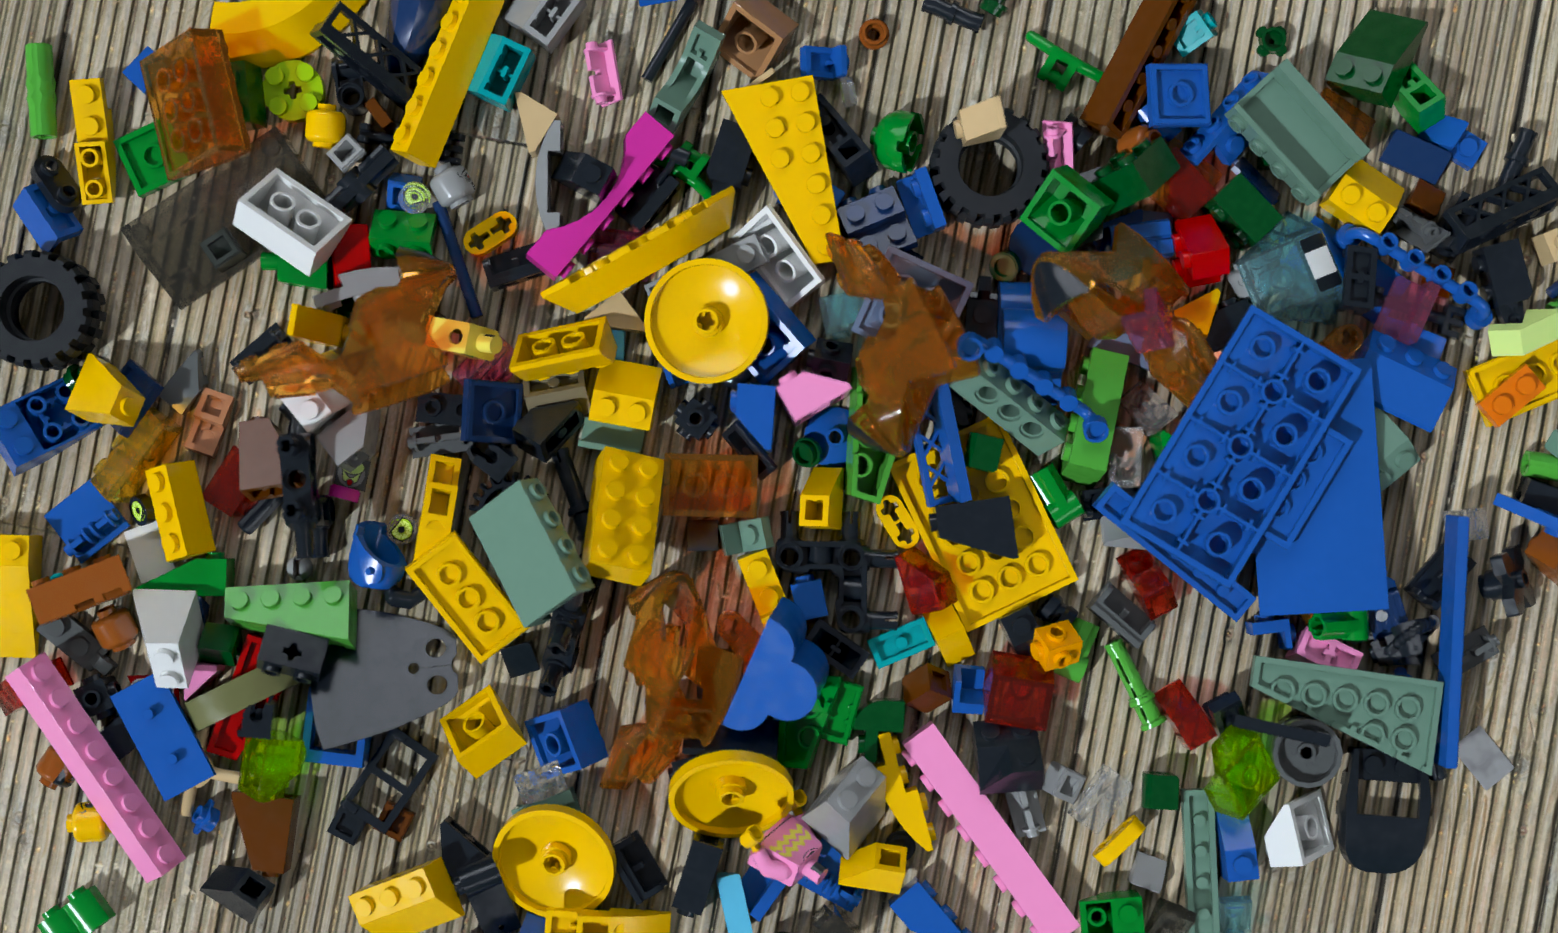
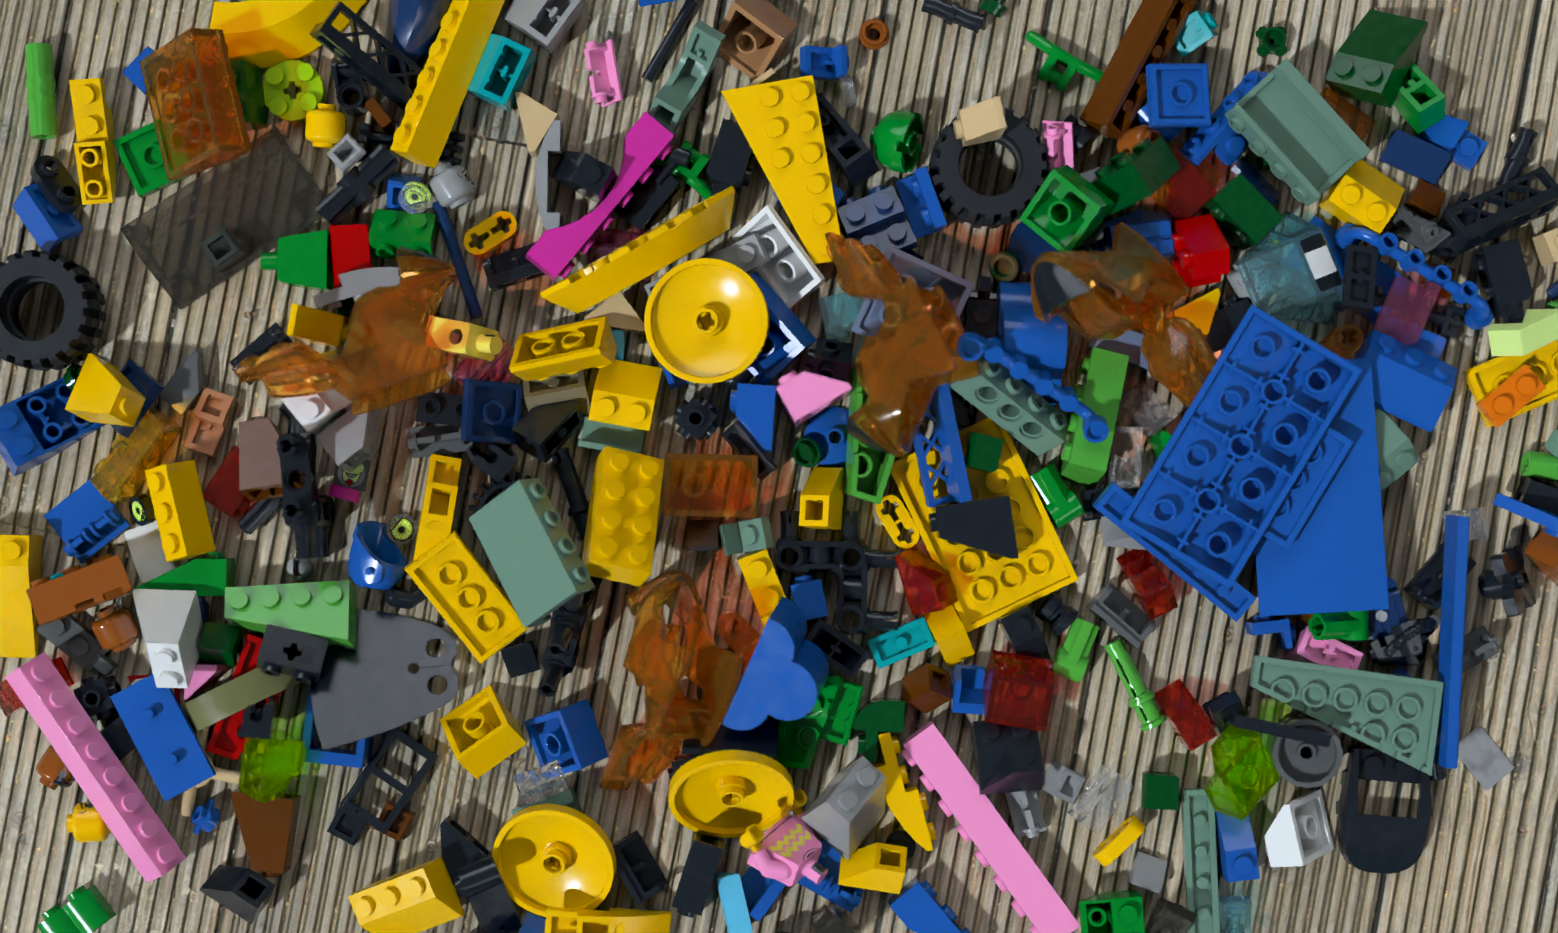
white slope [233,167,353,277] -> none
light orange brick [1030,619,1083,672] -> none
clear pink panel [1121,287,1175,354] -> none

